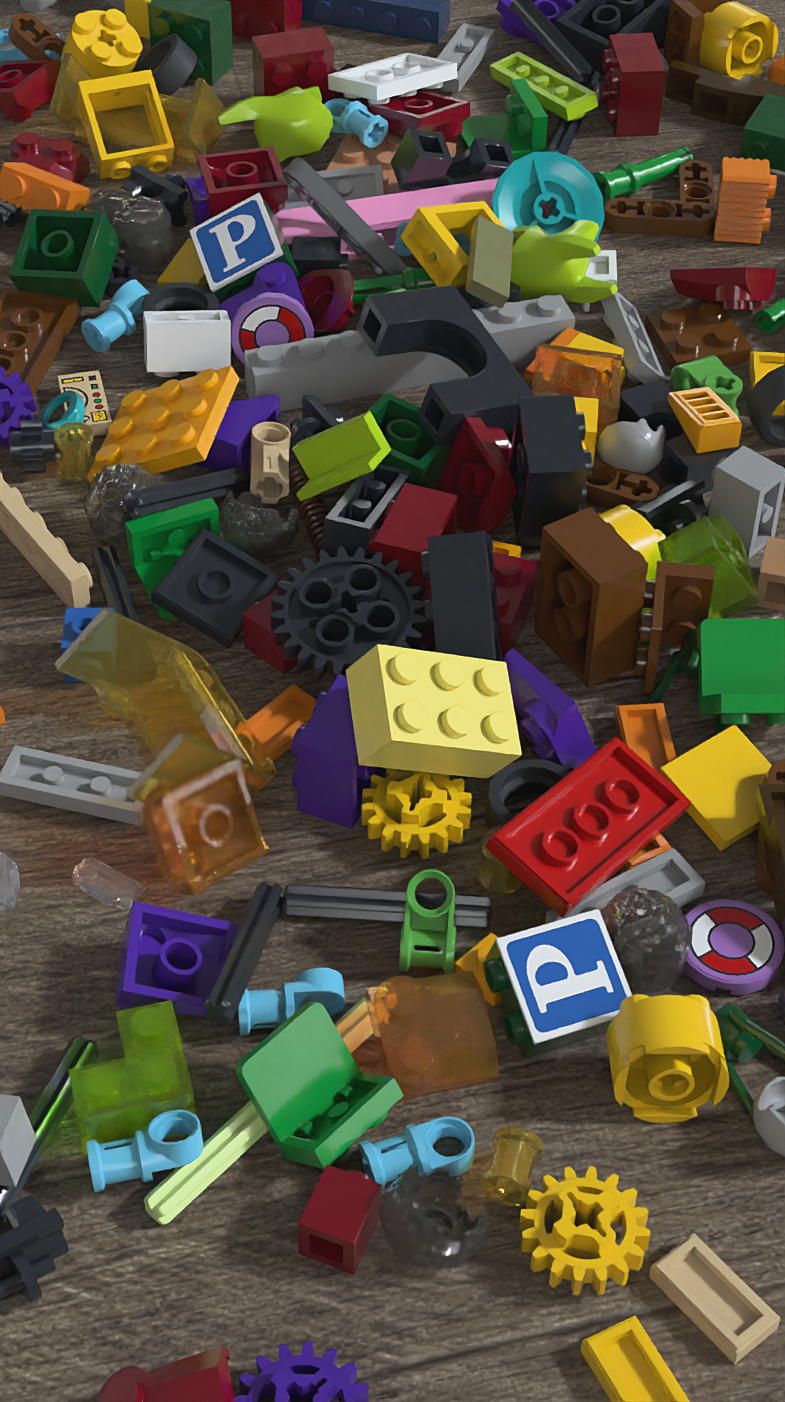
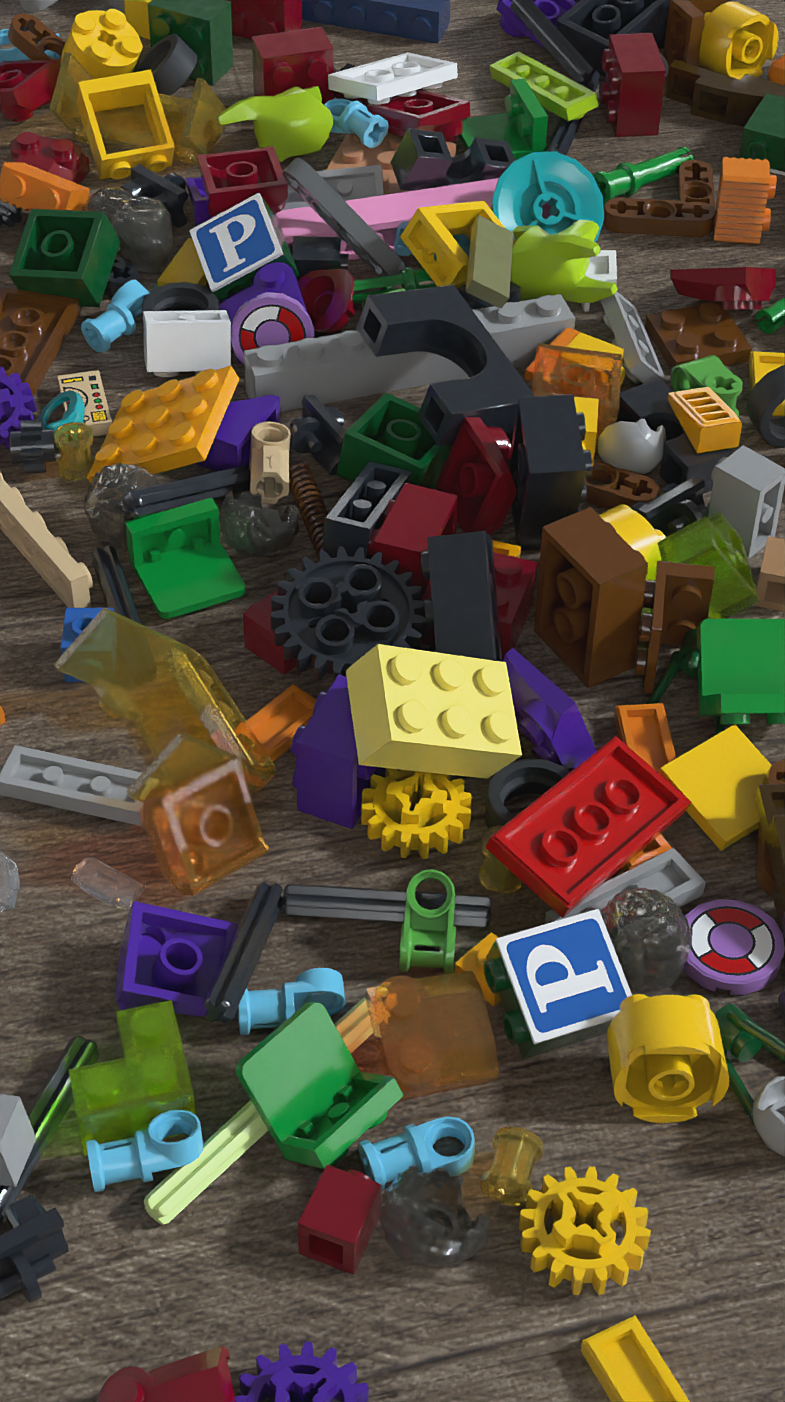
black tile [151,528,281,649] -> none
lime panel [292,411,391,502] -> none
light grey plate [437,23,495,93] -> none
tan tile [649,1233,781,1364] -> none

